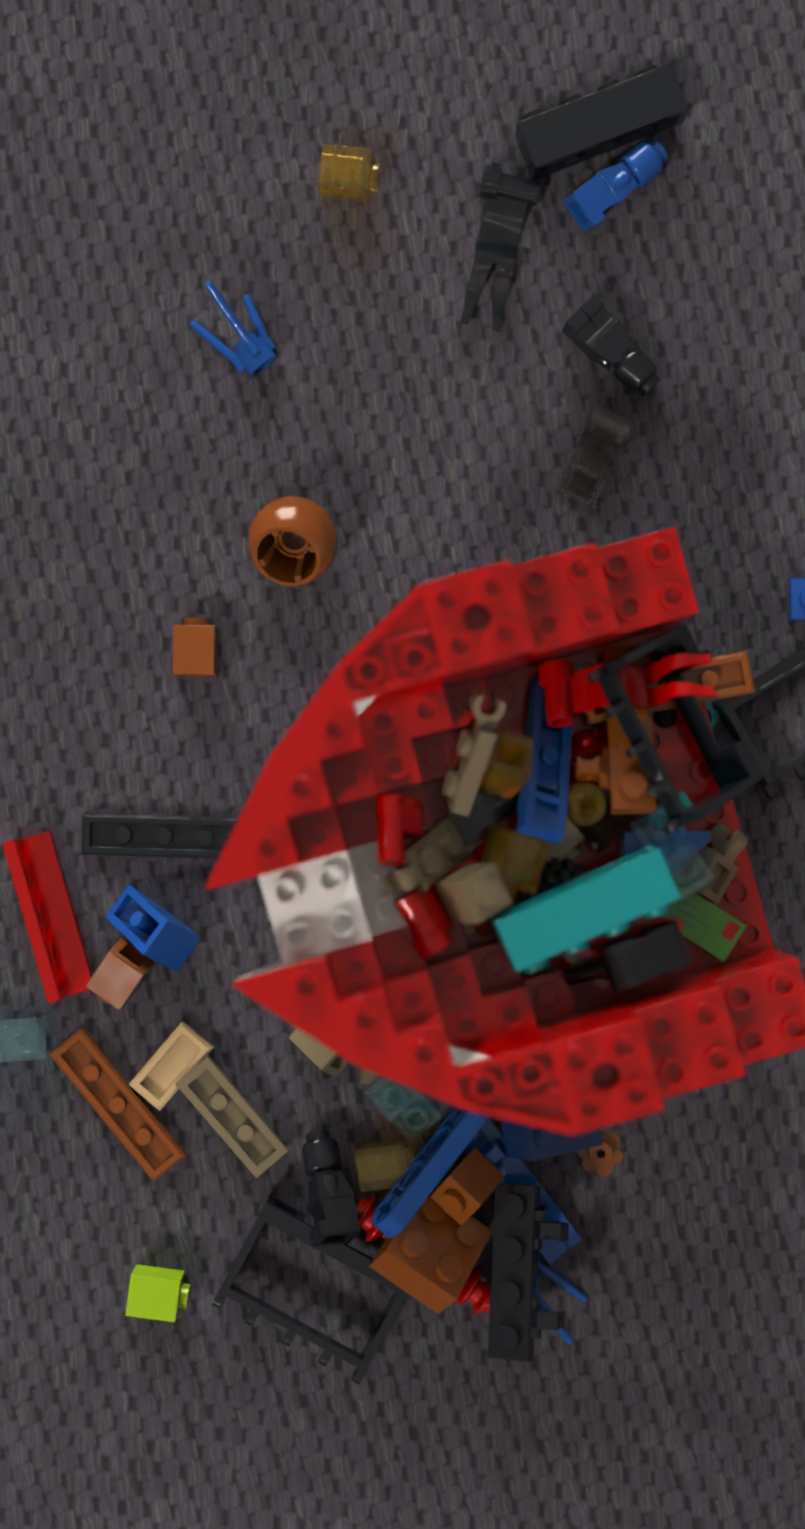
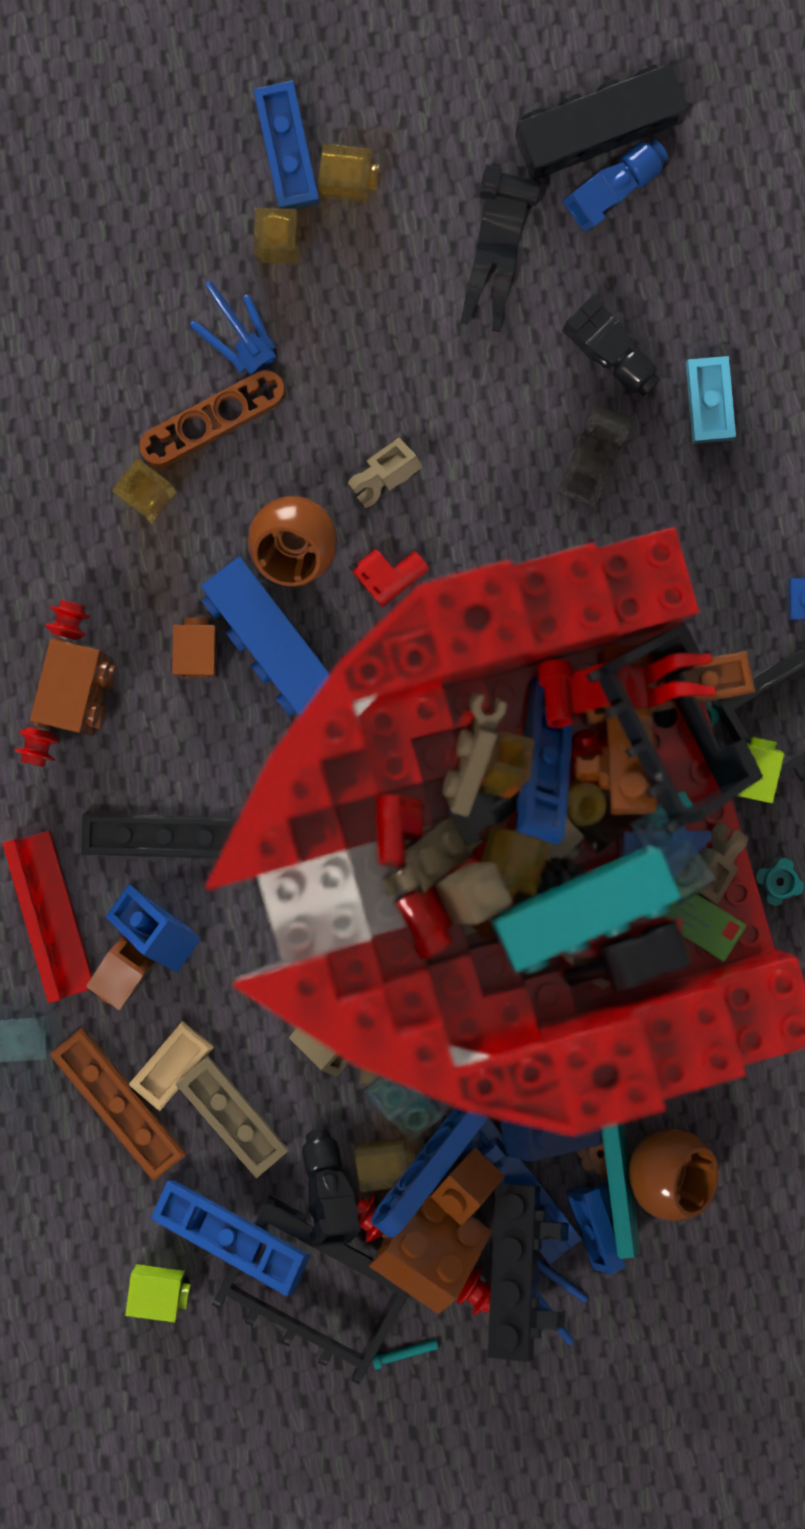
none -> dark orange brick [14,600,117,767]
none -> clear yellow brick [112,458,176,524]
none -> dark orange beam [139,370,285,467]
none -> blue hinge [150,1180,311,1296]
none -> blue brick [200,556,330,717]
none -> blue plate [253,81,319,213]
none -> clear yellow brick [254,208,299,264]
none -> dark tan plate [348,438,423,508]
none -> red piece [349,549,429,608]
none -> teal piece [373,1339,439,1370]
none -> blue tile [566,1184,626,1274]
none -> teal tile [602,1122,641,1259]
none -> dark orange wheel [628,1128,719,1222]
none -> medium azure plate [686,356,736,444]
none -> lime brick [737,737,784,803]
none -> teal plate [755,858,804,906]

